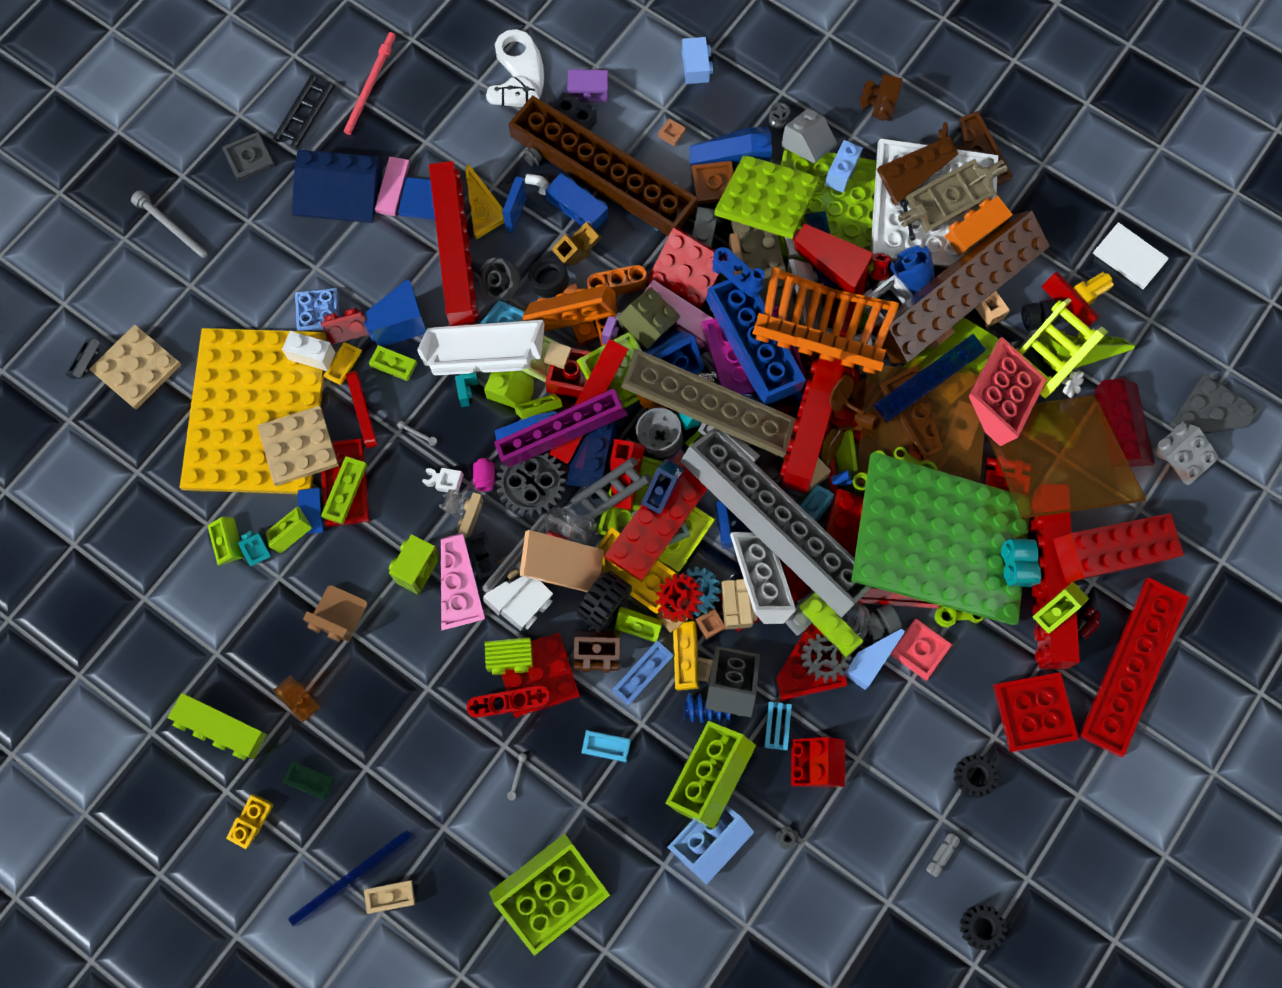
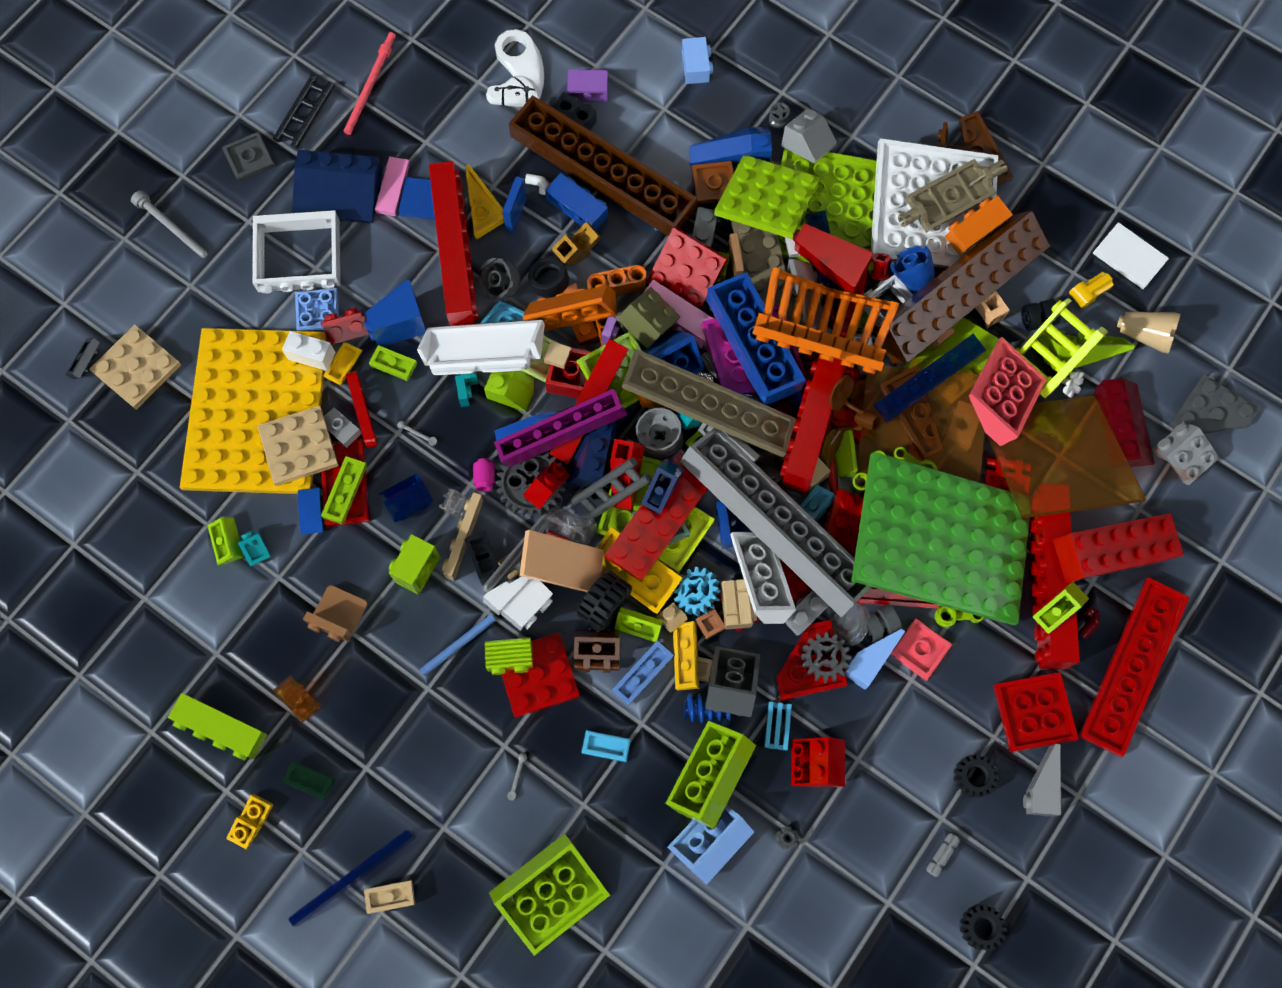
lime slope [266,506,312,553] -> none
white plate [422,468,464,494] -> none
bright pink wing [441,533,485,630] -> none
red beam [467,686,553,718] -> none
lime plate [514,394,562,419] -> none
dark grey plate [524,147,542,166] -> none
red gear [655,573,704,623] -> none
nougat plate [658,118,686,147] -> none
blue beam [712,247,765,297] -> none
lime plate [799,593,863,658] -> none
light blue brick [825,140,862,193] -> none
blue tile [831,470,853,486] -> none
reddish brown brick [859,74,903,121] -> none
reddish brown wing [877,136,959,206] -> none
black hinge [900,199,916,241] -> none
teal brick [1001,539,1041,587] -> none
red tile [1041,272,1100,327] -> none
none -> white window [253,210,341,293]
none -> light grey plate [324,408,362,448]
none -> clear blue brick [379,473,434,522]
none -> medium blue bar [419,614,496,676]
none -> red slope [523,461,570,510]
none -> light grey slope [1023,744,1061,816]
none -> tan cone [1117,312,1180,354]

